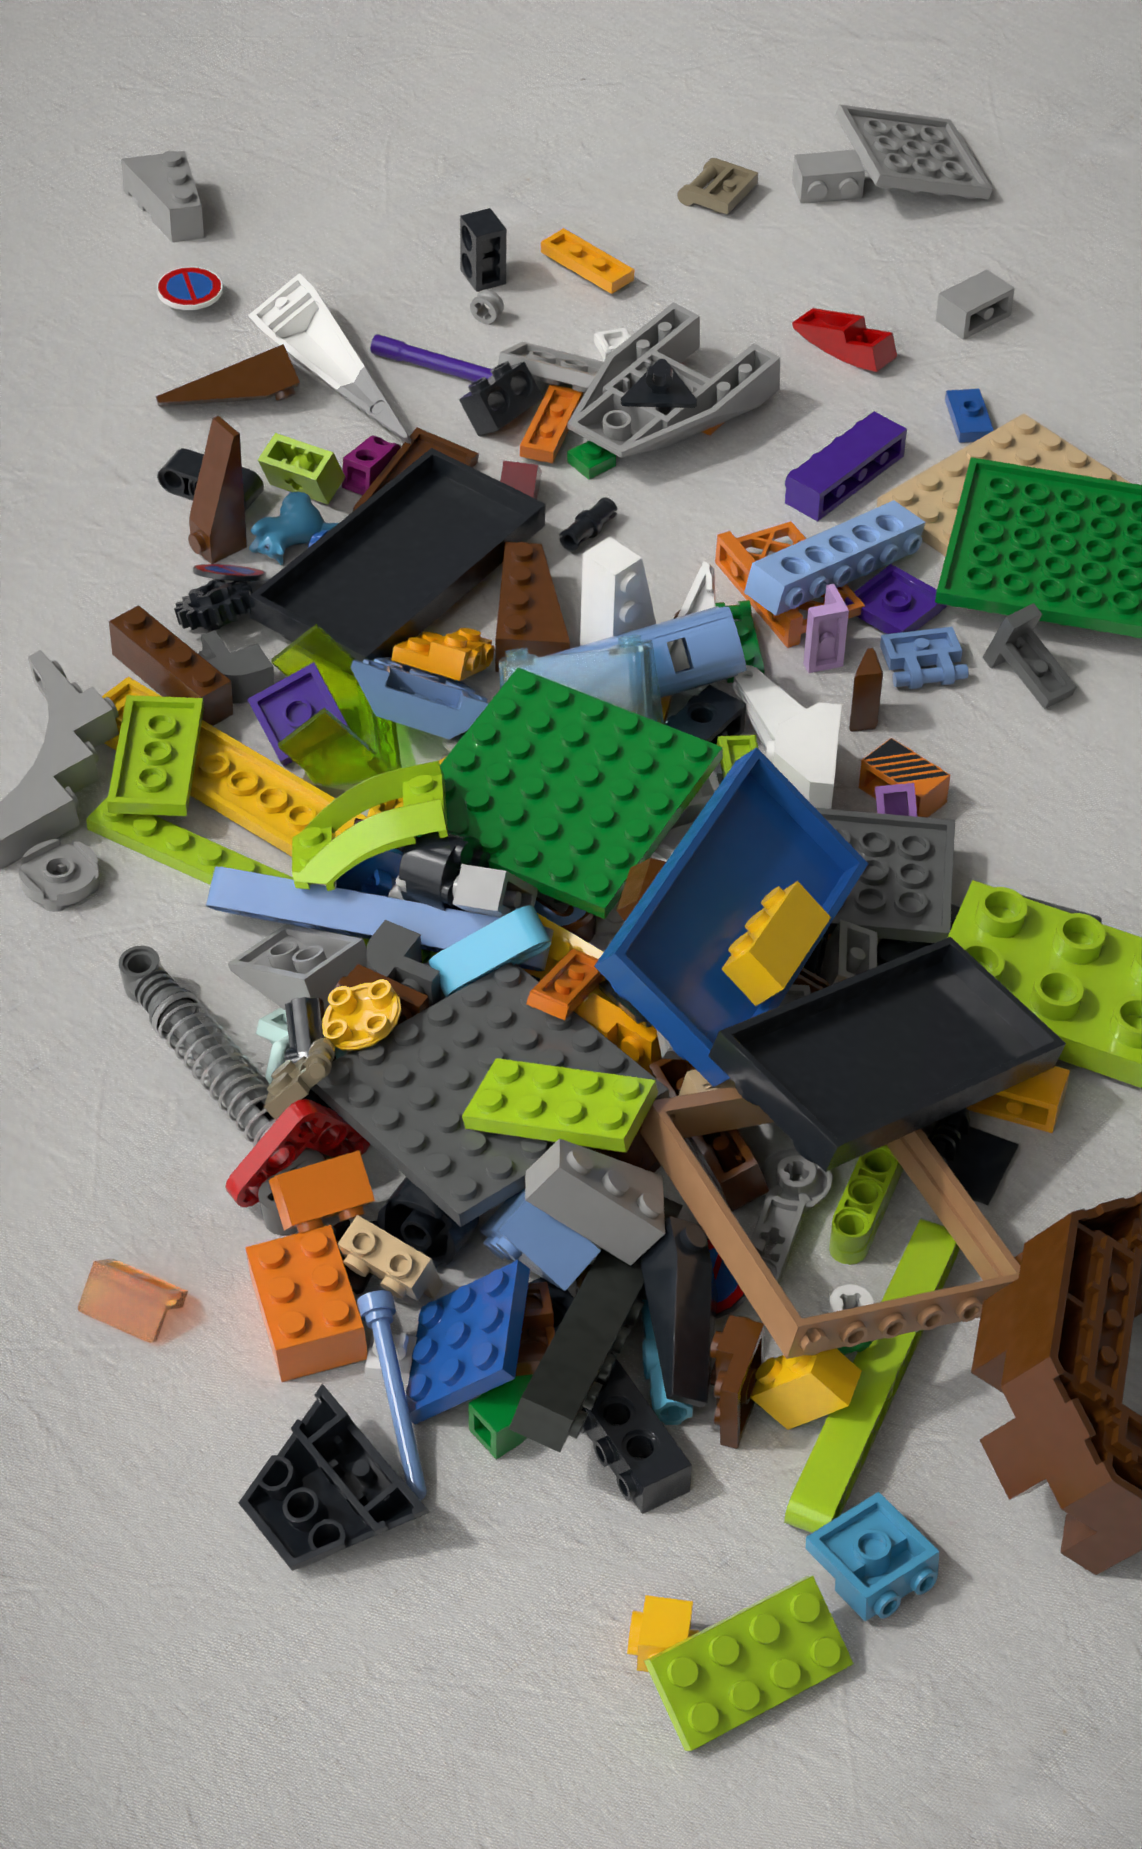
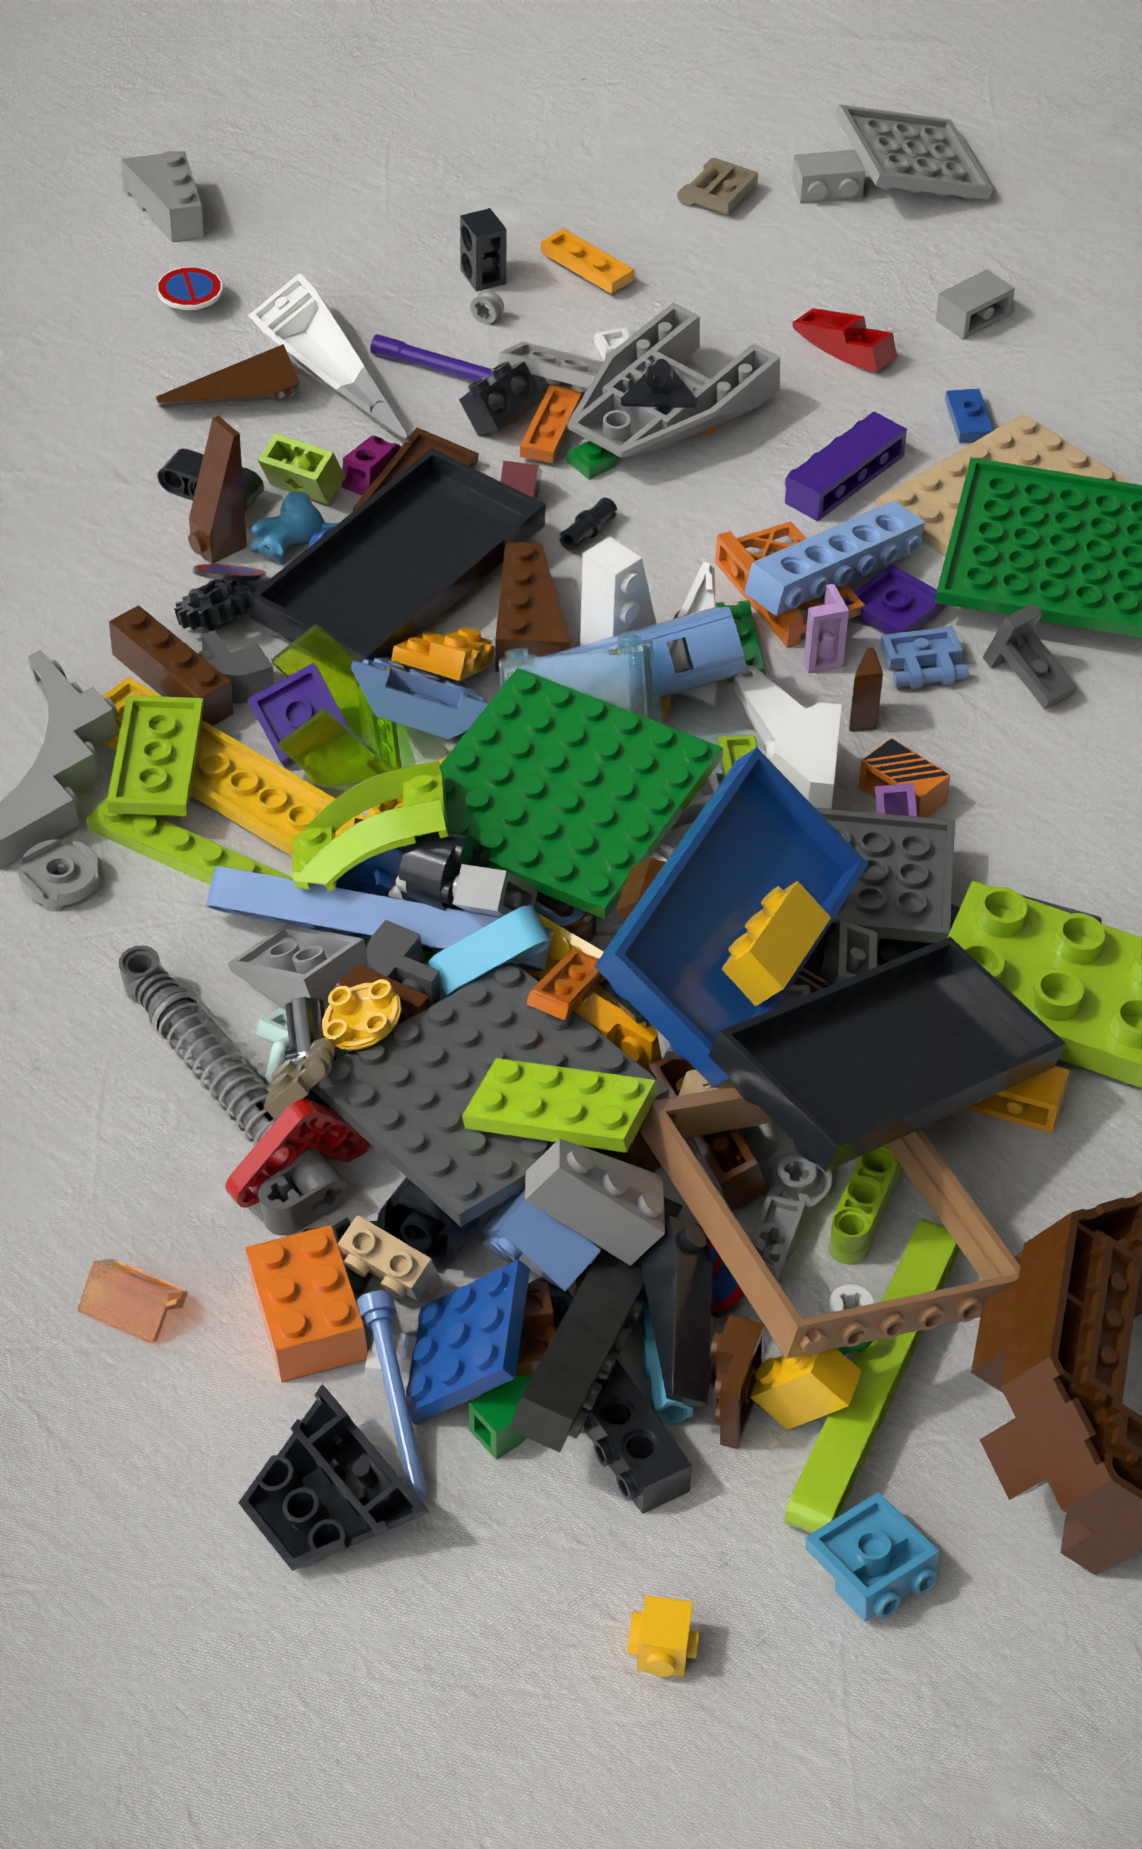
orange brick [269,1150,375,1233] -> none
lime plate [644,1575,854,1751] -> none
black brick [664,684,746,745] -> none
black hinge [928,1108,1019,1206] -> none

